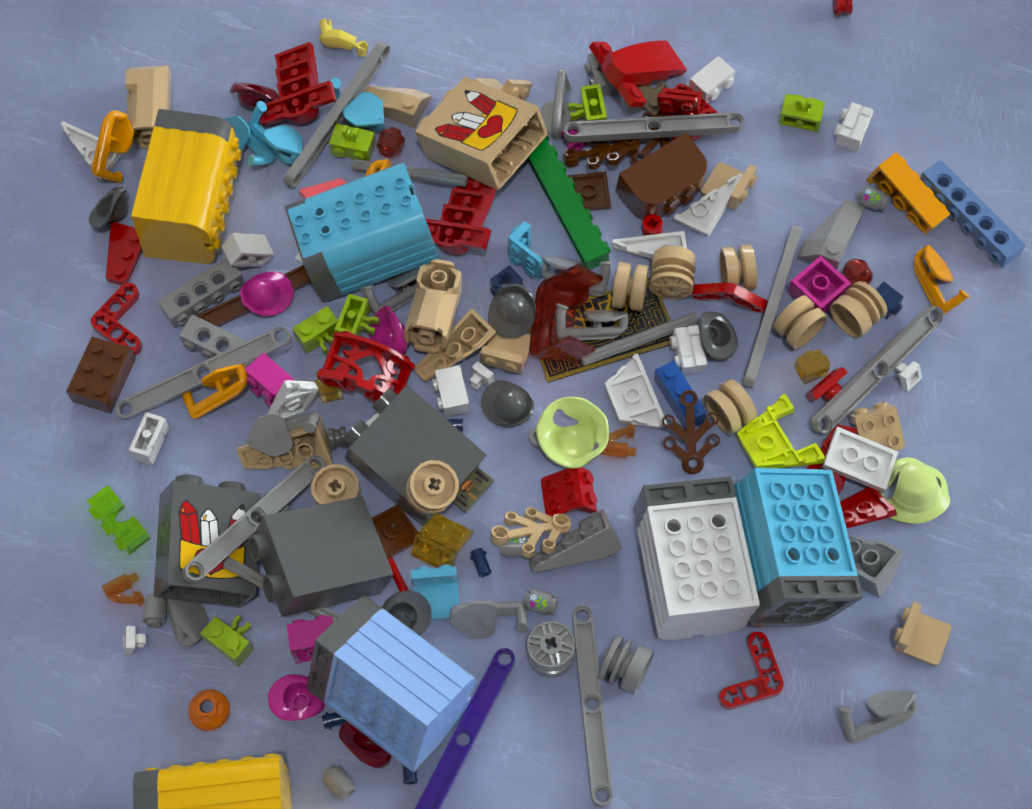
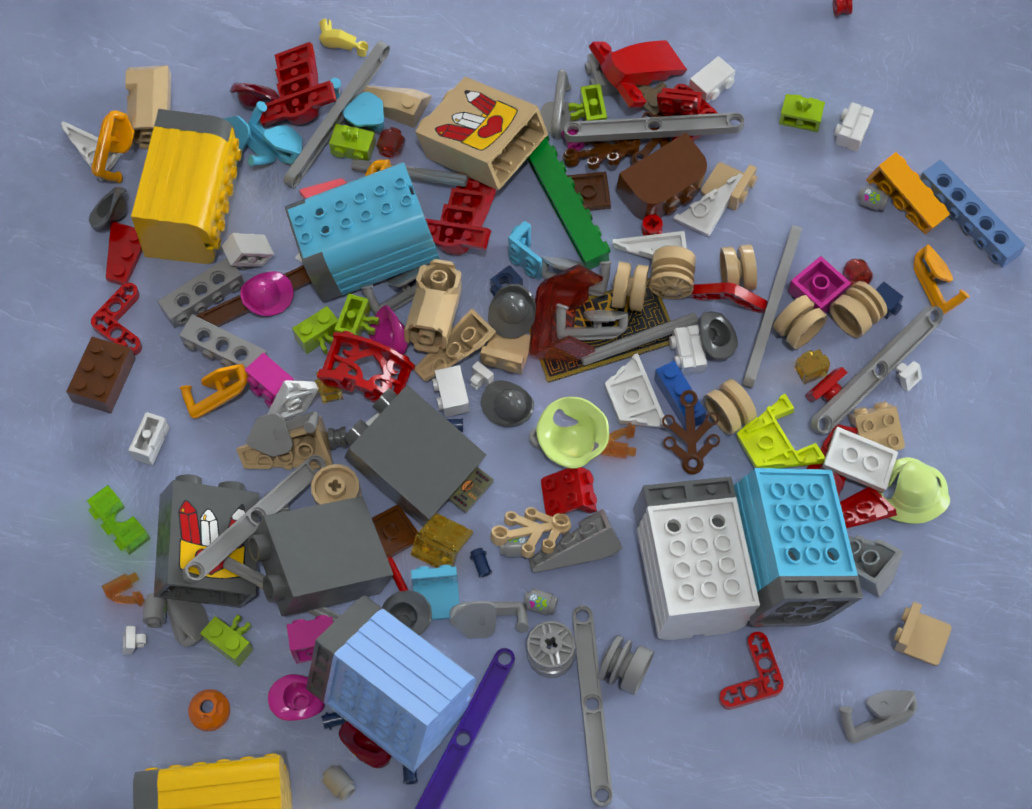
light grey beam [115,327,292,419] -> none
tan wheel [406,460,459,515] -> none
tan bracket [475,78,533,100] -> none
light grey wedge [797,199,865,270] -> none

